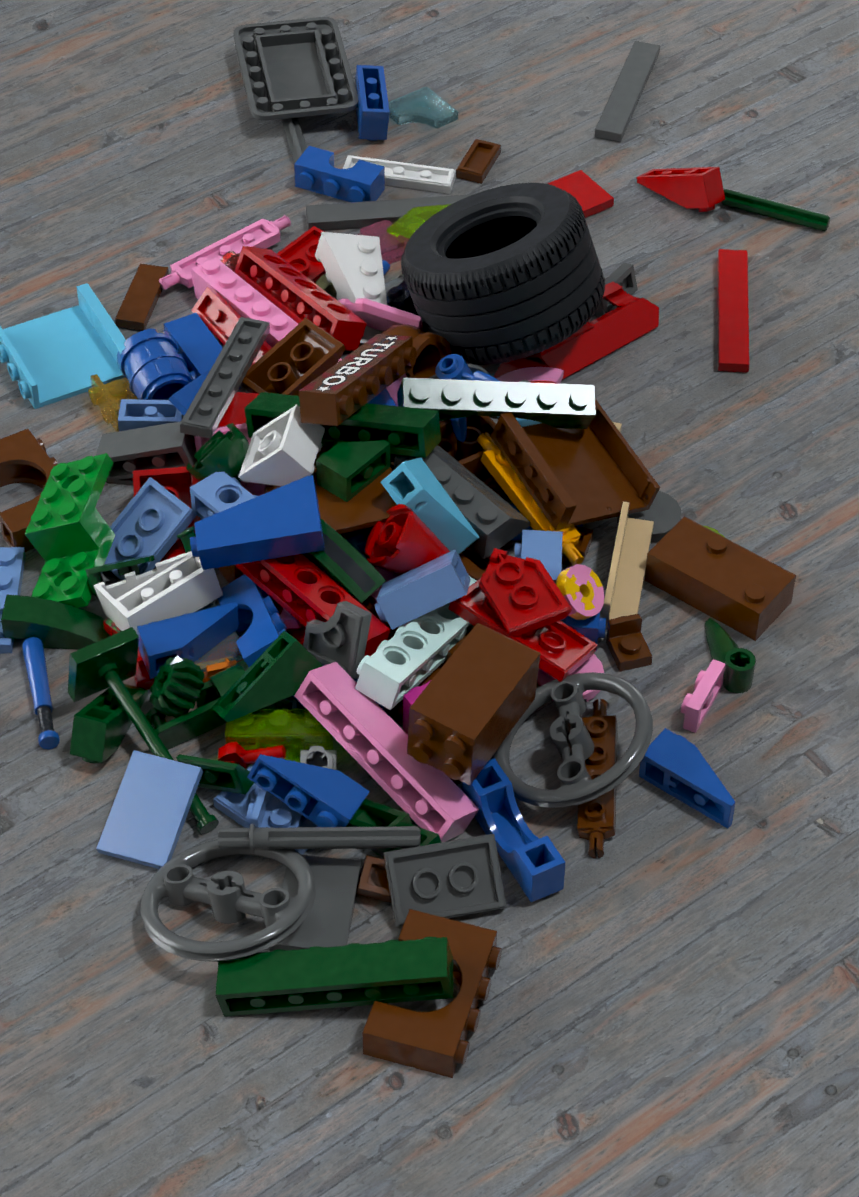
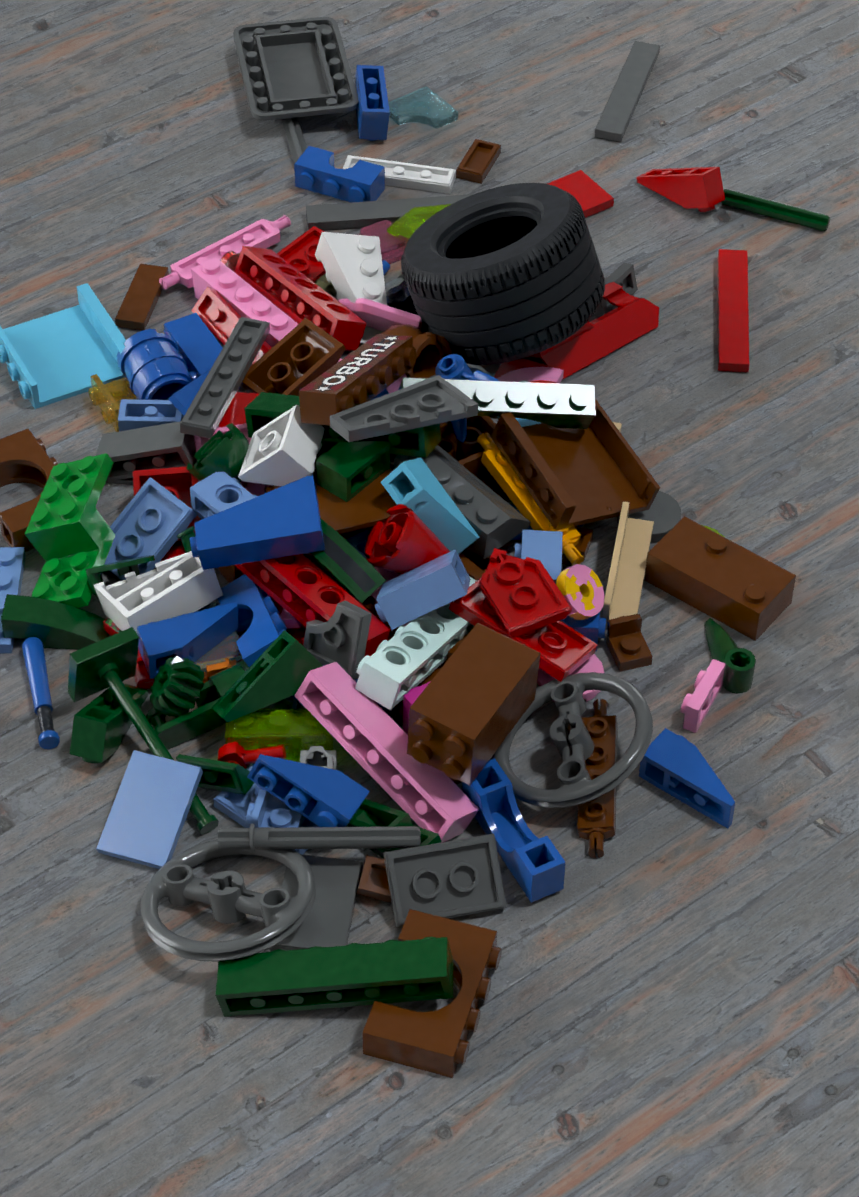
none -> dark grey wing [330,375,478,442]

